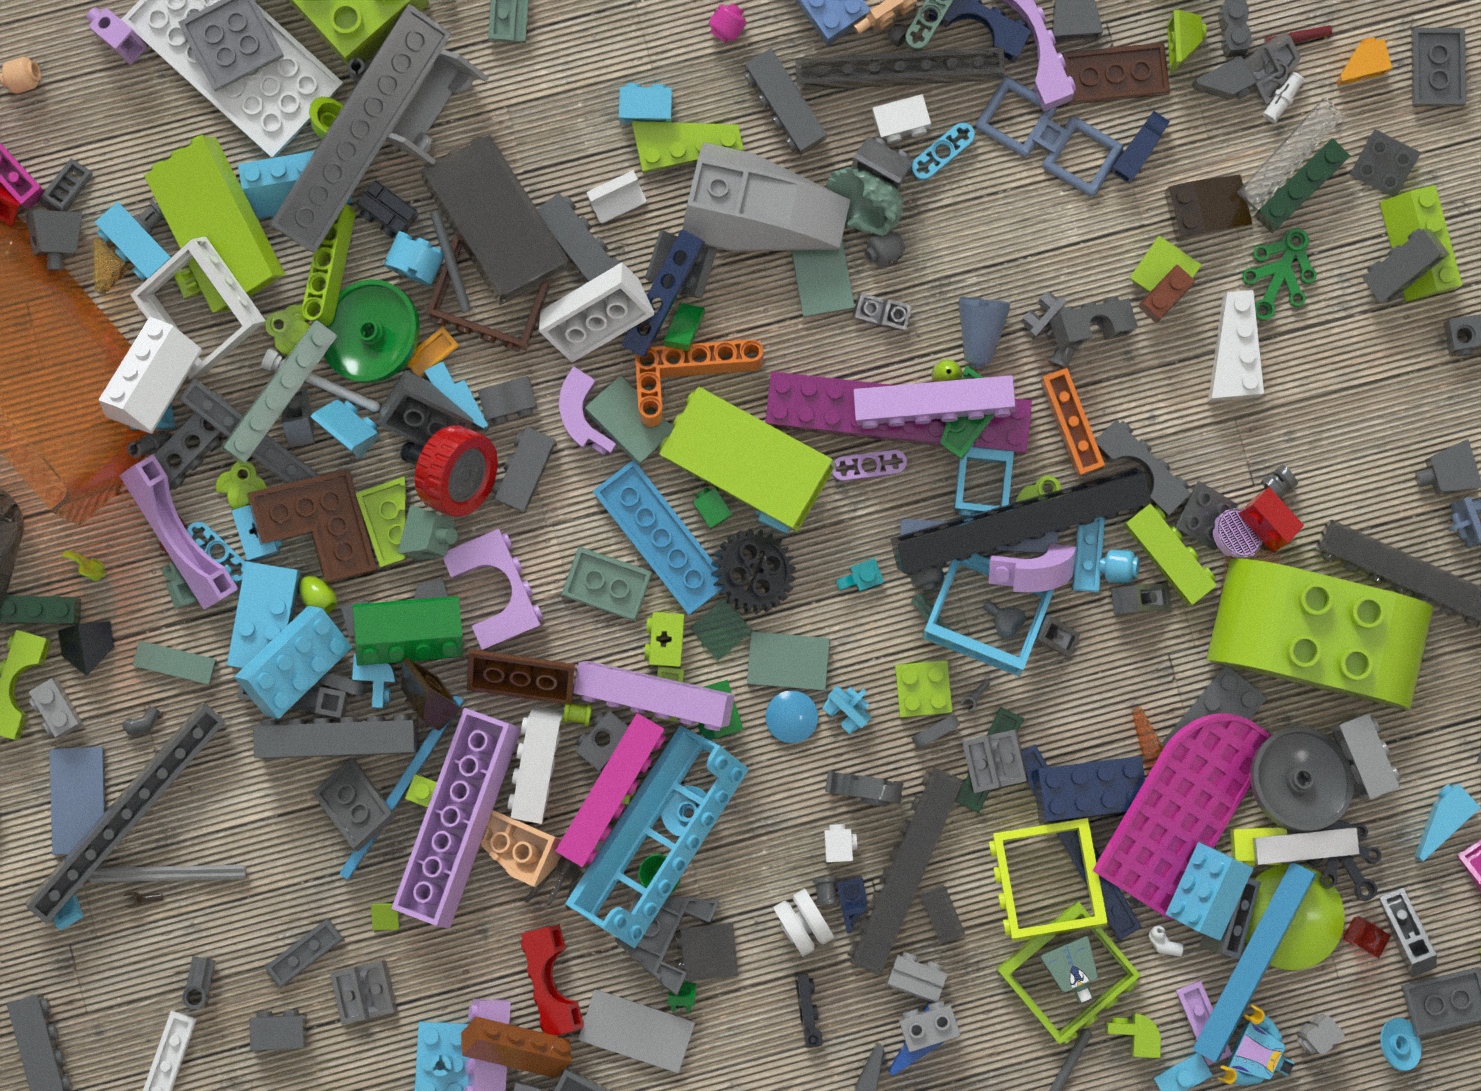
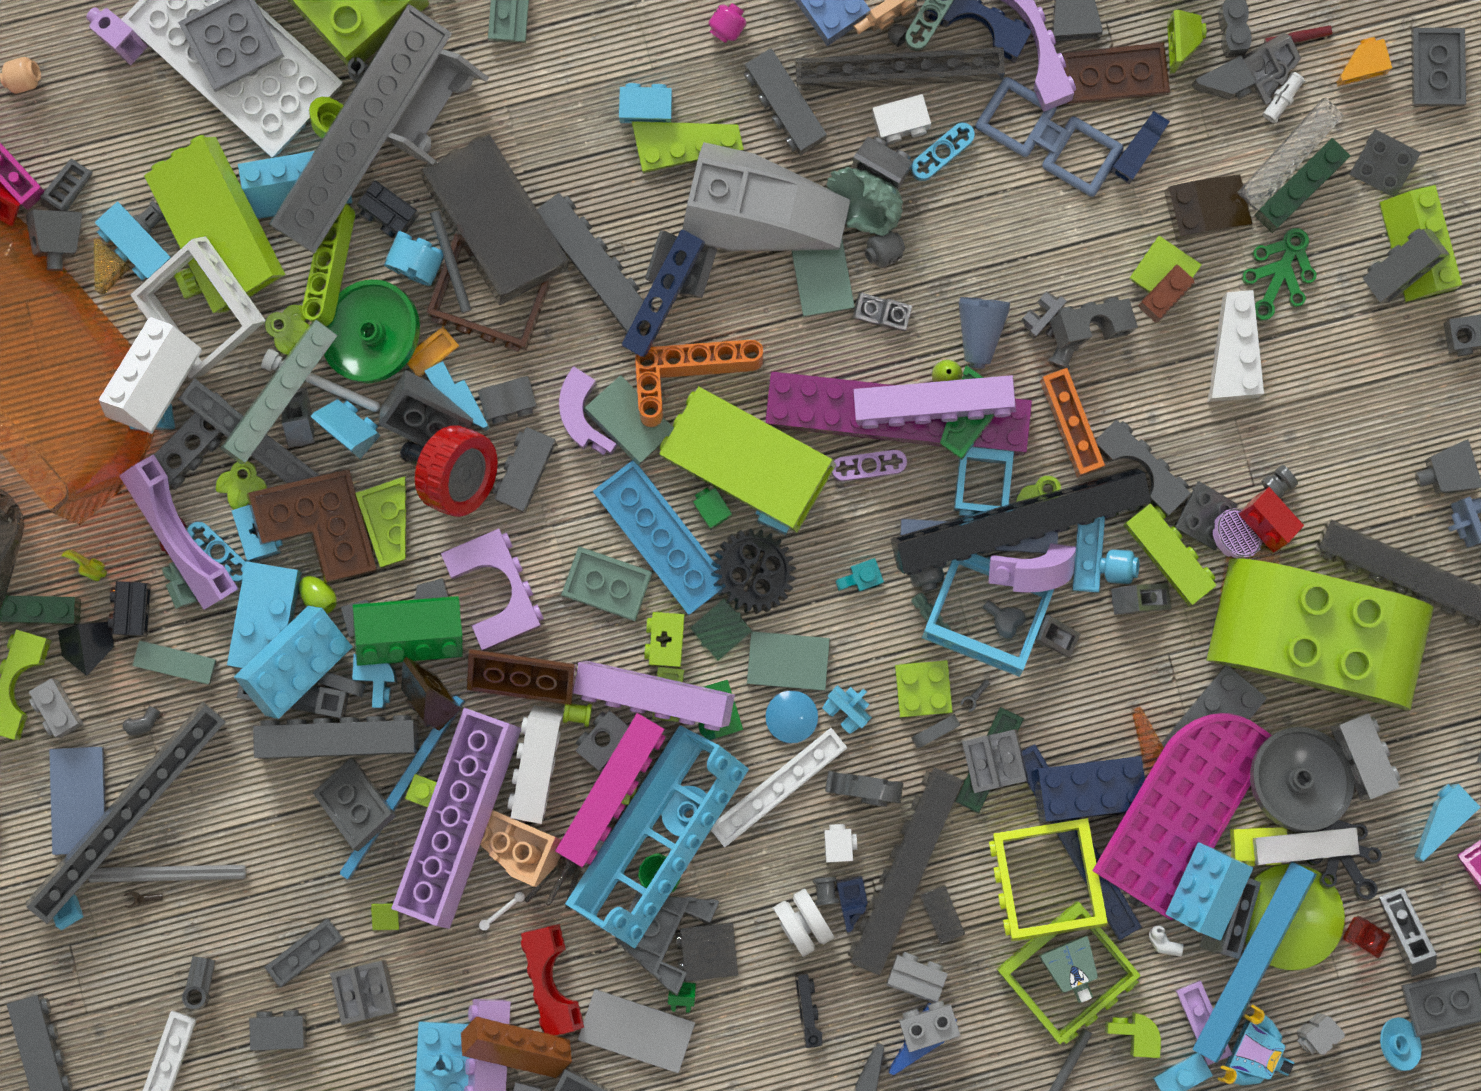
dark grey pin [127,430,171,458] -> none
sand green torso [397,505,458,561] -> none
white slope [539,262,654,362] -> none
white panel [586,170,647,224] -> none
green tile [664,303,705,351] -> none
none -> black brick [108,581,151,637]
none -> white hinge [479,892,525,930]
none -> white tile [711,728,847,847]

